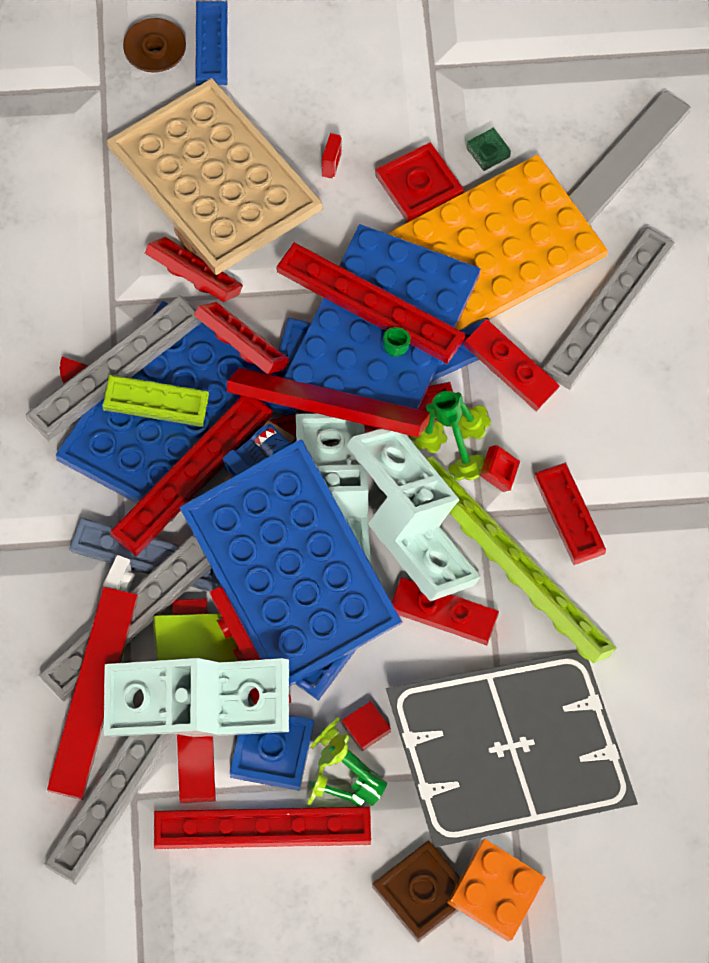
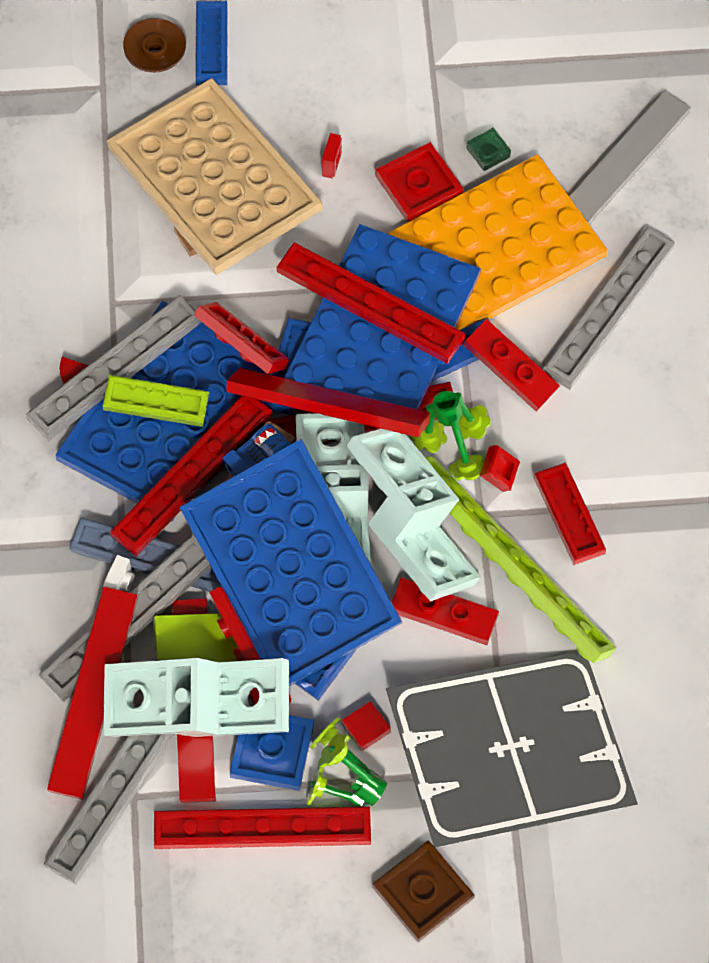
red plate [144,237,243,302] -> none
green hinge [383,327,410,357] -> none
orange plate [447,839,546,941] -> none

